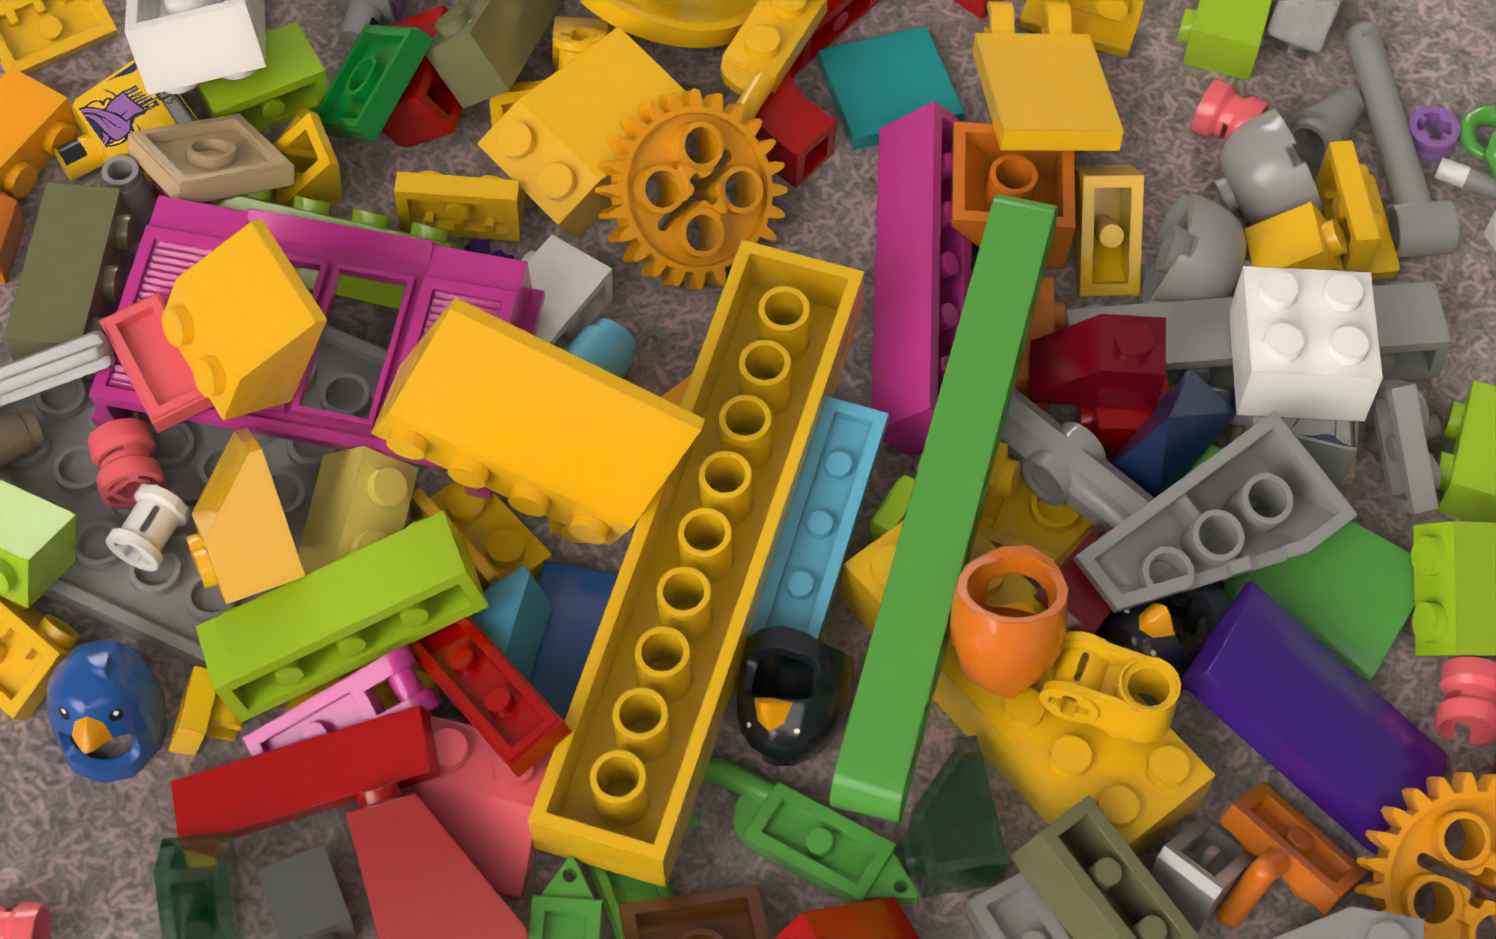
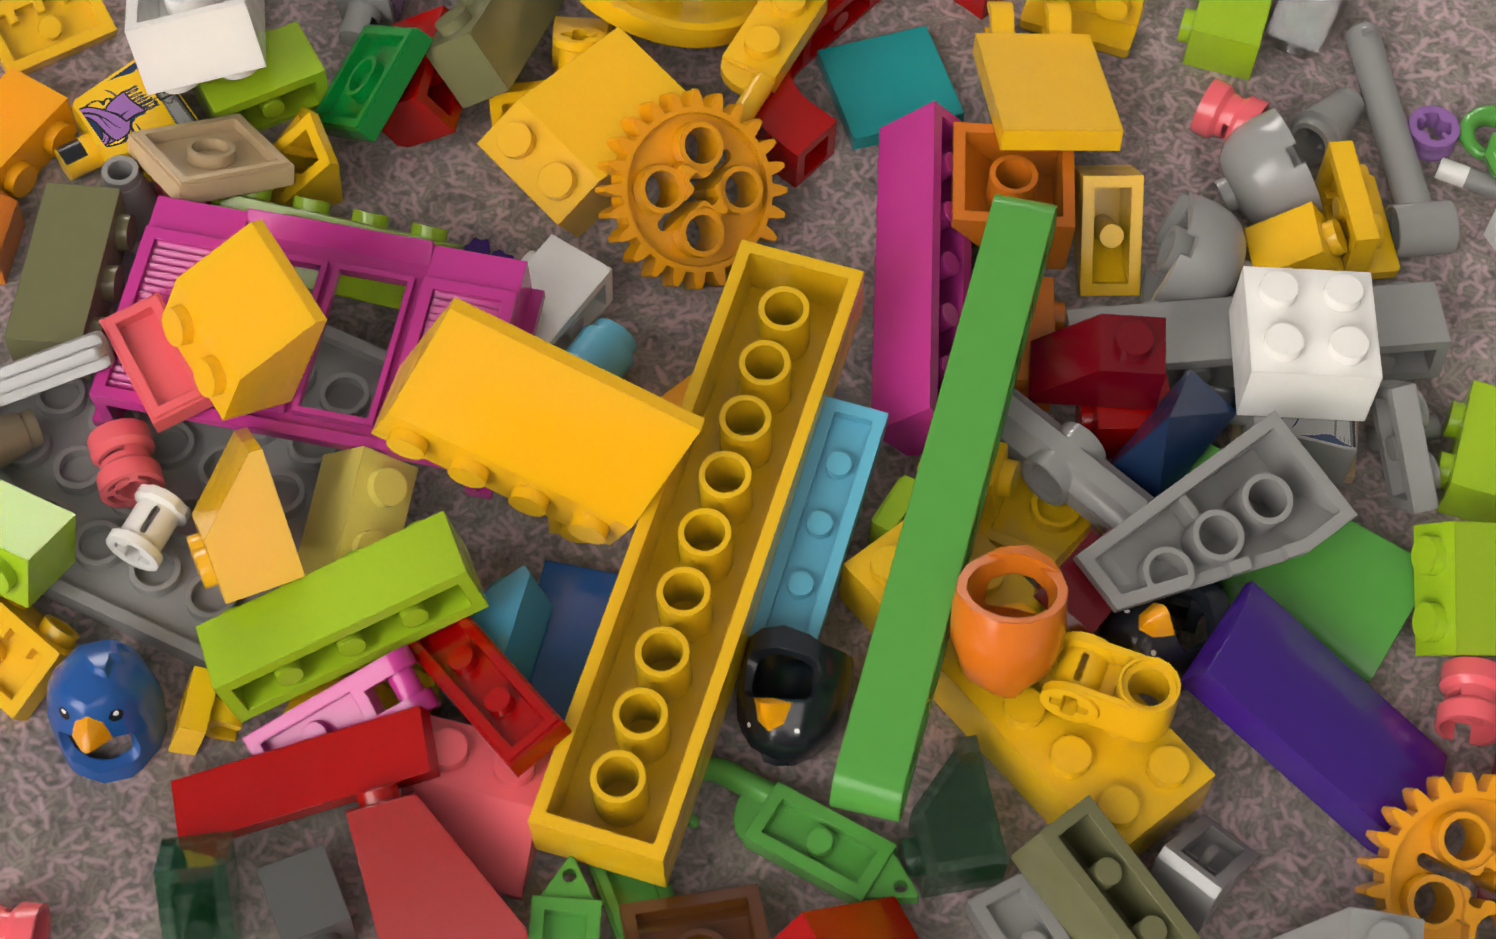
yellow bracket [394,171,527,242] -> none
yellow bracket [407,480,552,591] -> none
orange plate [1216,781,1368,928] -> none

